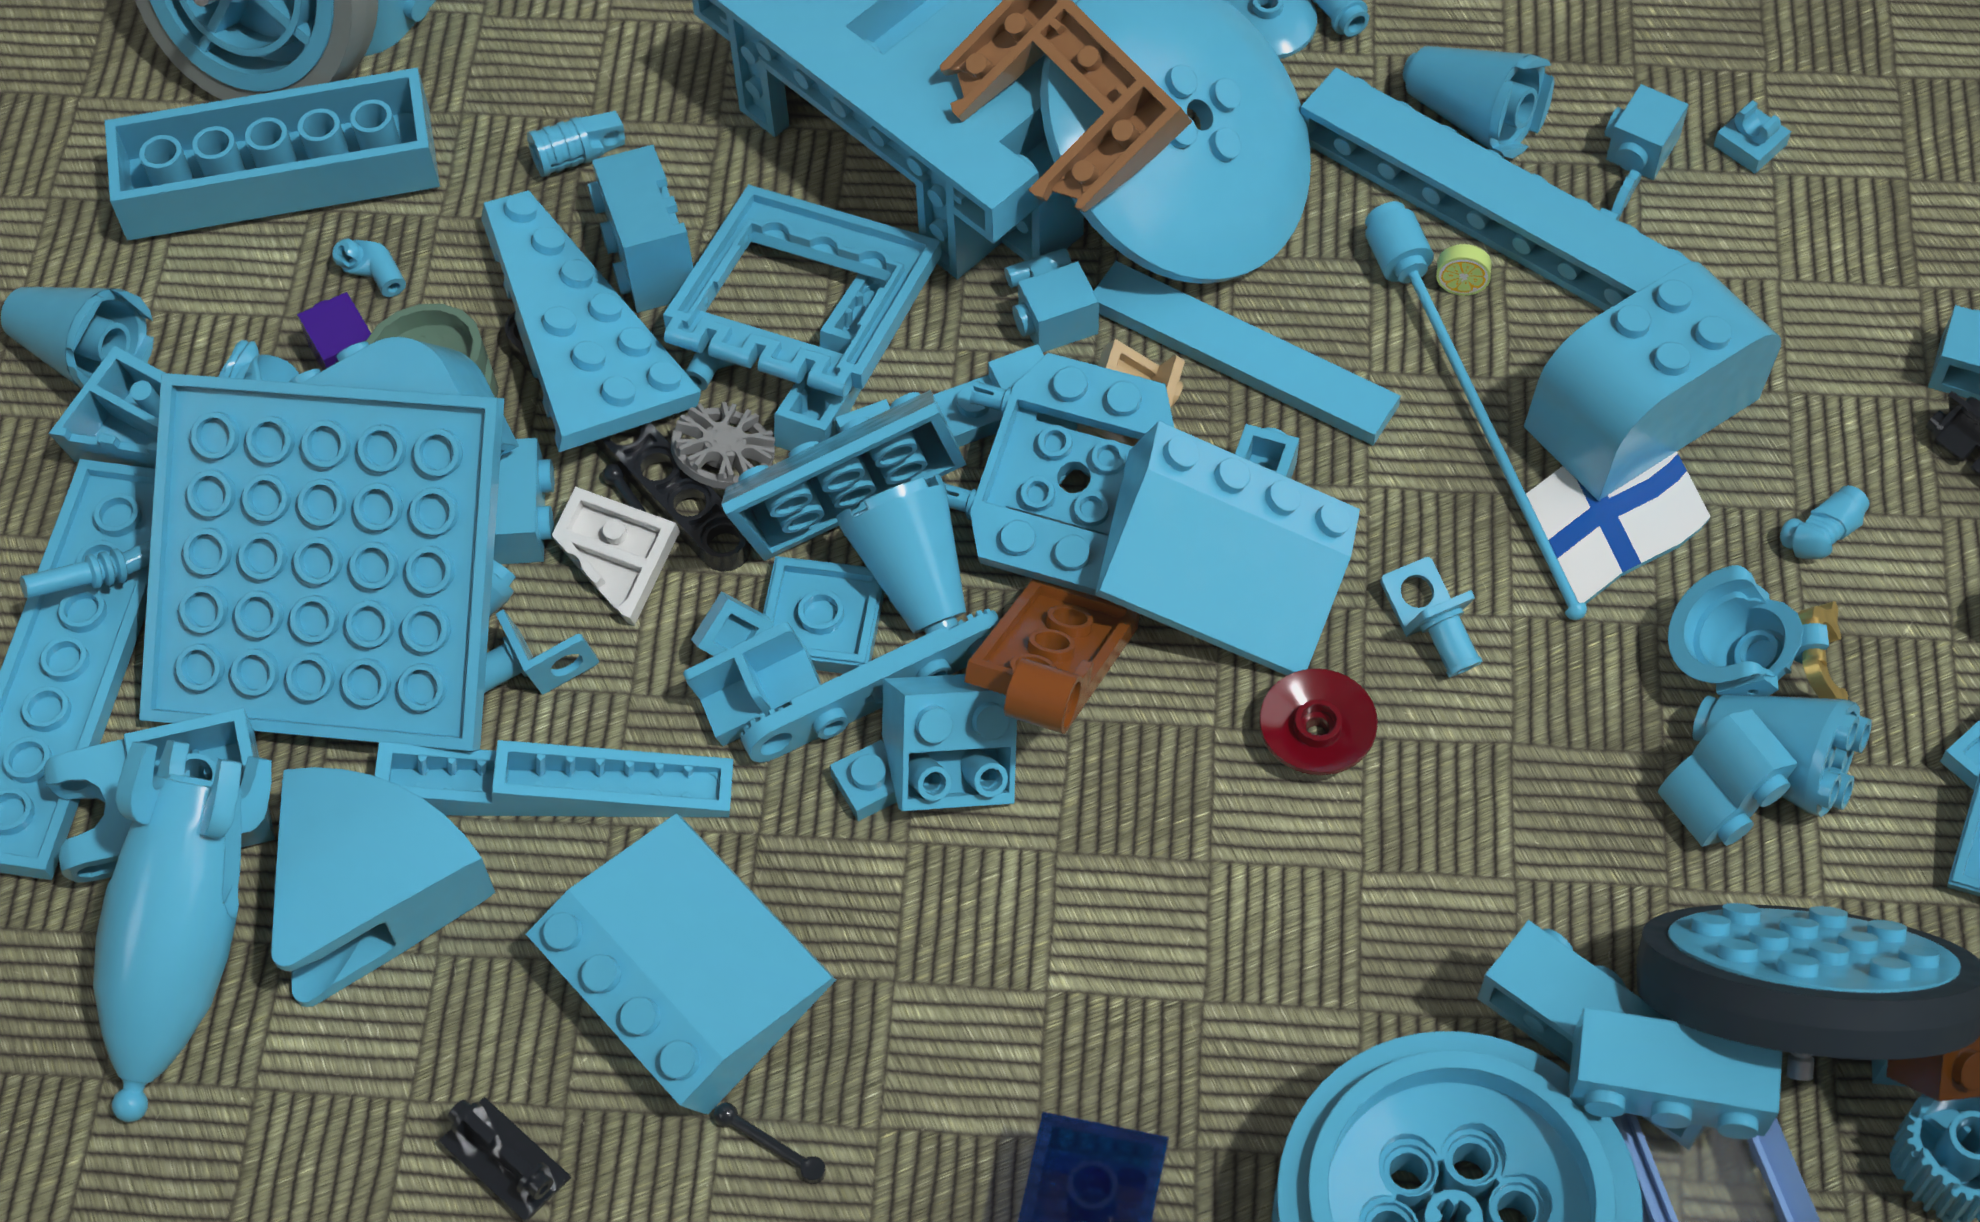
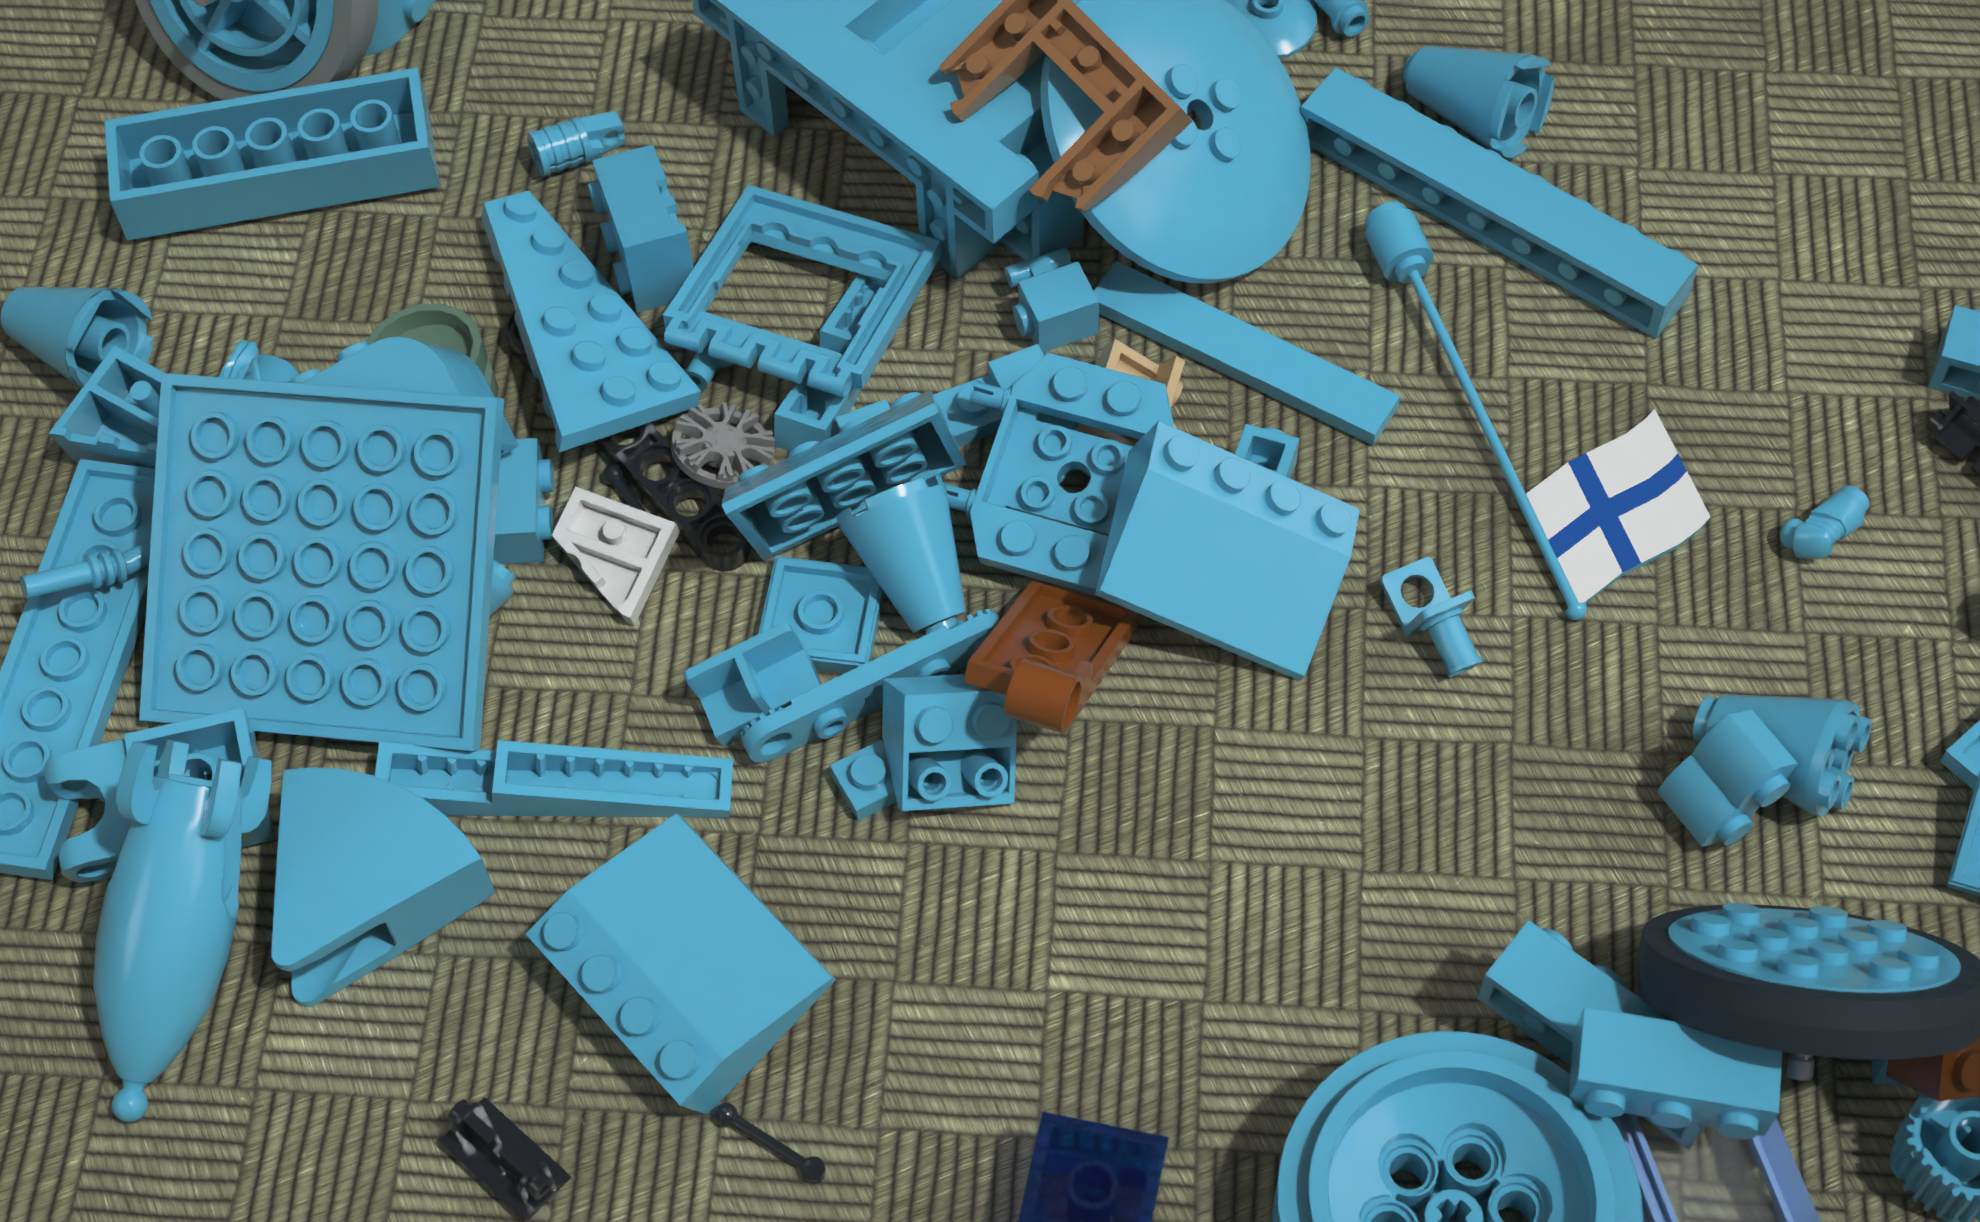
dark purple brick [297,292,371,370] -> none
medium azure arm [332,238,406,297] -> none
medium azure bracket [484,609,599,695] -> none
medium azure tile [691,591,774,656] -> none
dark red dish [1259,669,1378,775] -> none
yellowish green tile [1436,244,1492,295] -> none
medium azure brick [1524,262,1781,501] -> none
medium azure piece [1600,169,1642,224] -> none
medium azure brick [1604,84,1689,180] -> none
medium azure helmet [1668,565,1848,700] -> none
medium azure tile [1713,100,1791,174] -> none

